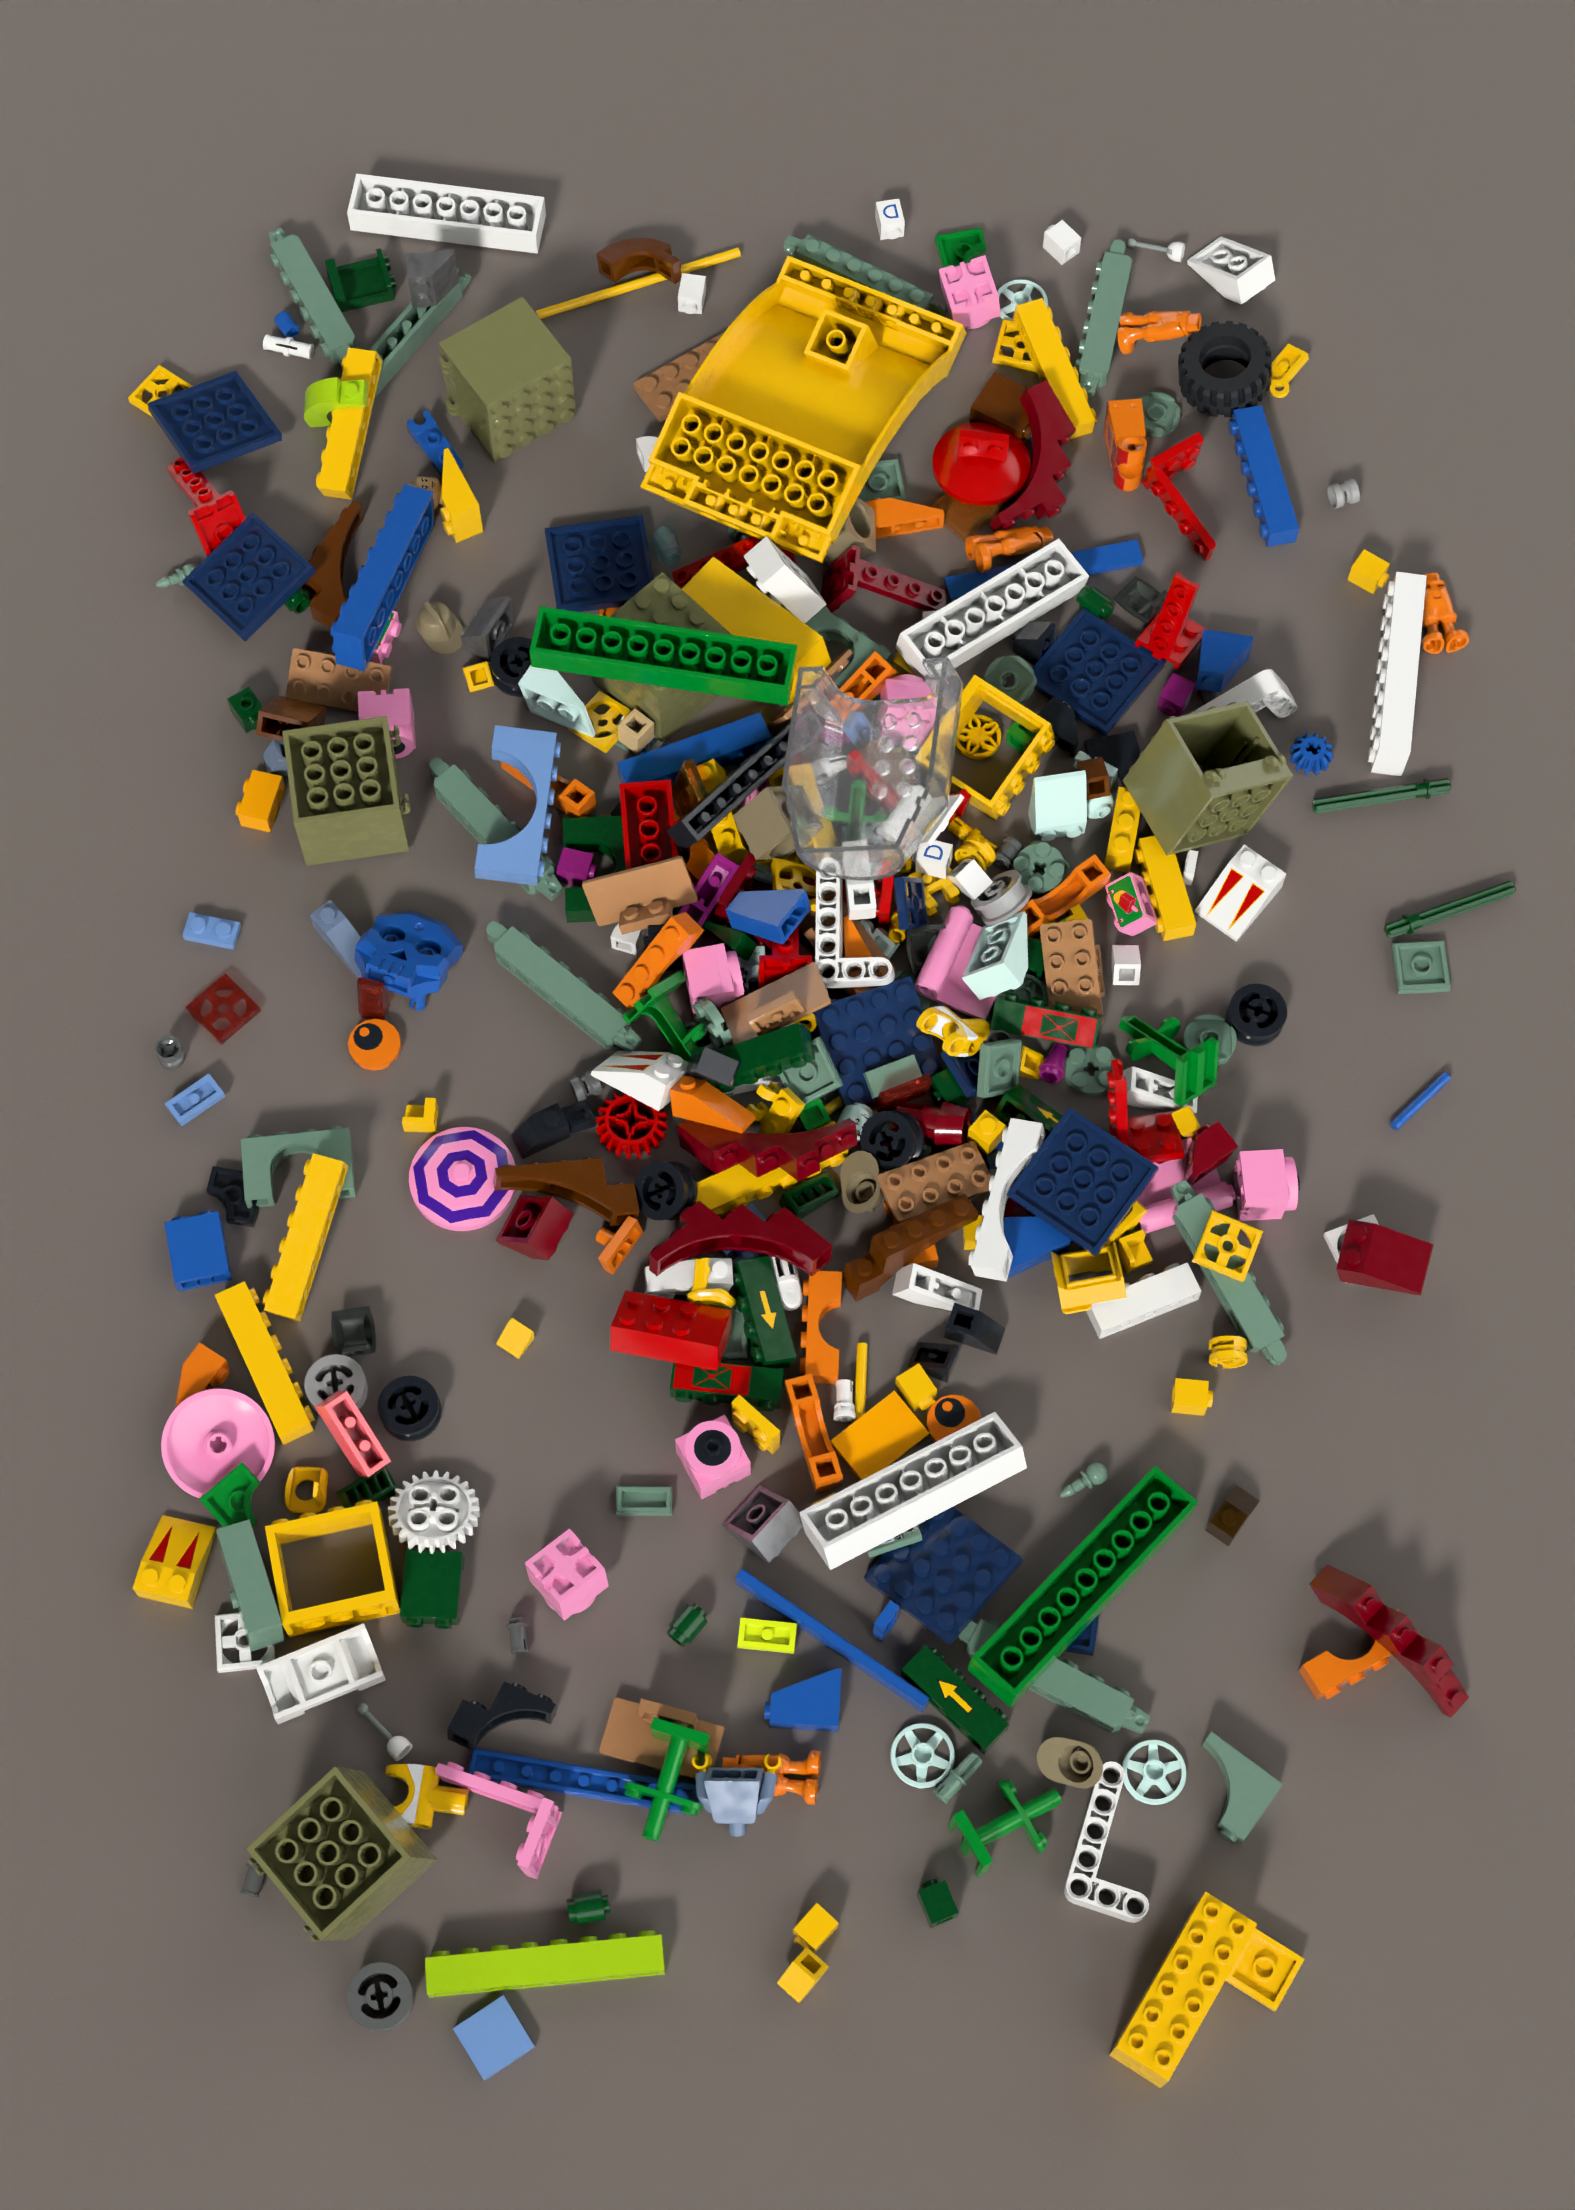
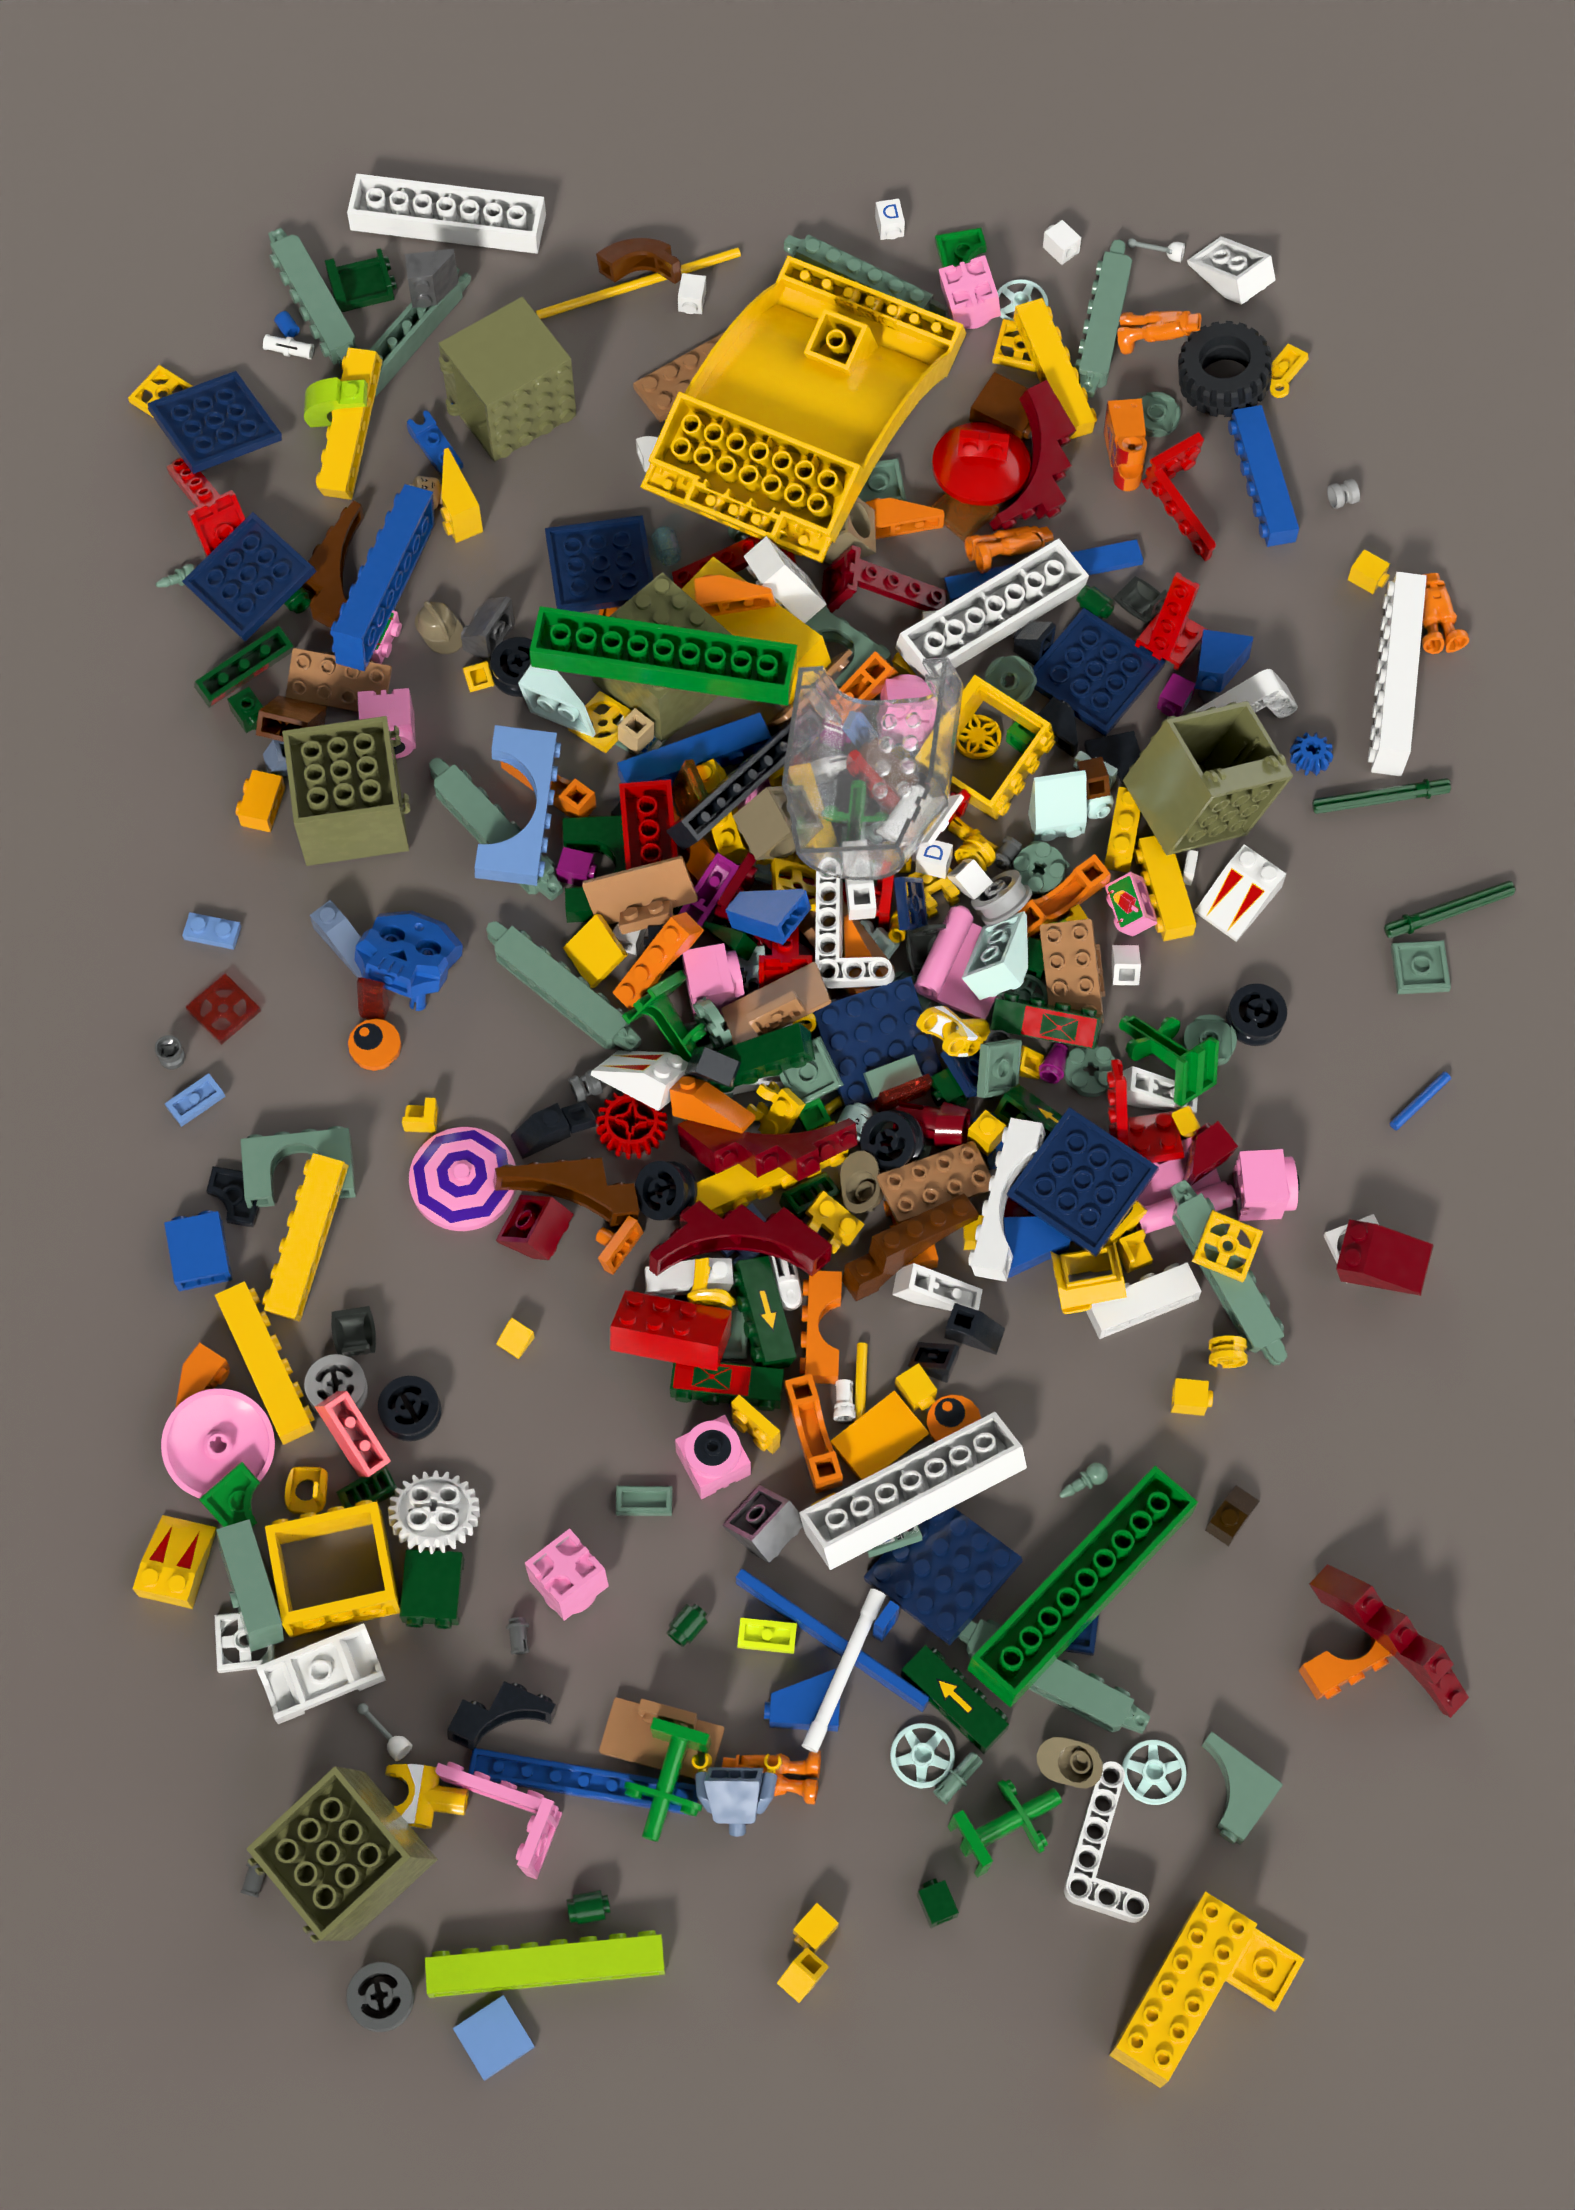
none -> dark green brick [194,626,294,708]
none -> yellow tile [563,914,628,988]
none -> orange slope [694,575,776,616]
none -> white piece [802,1589,886,1753]
none -> yellow plate [805,1191,865,1254]

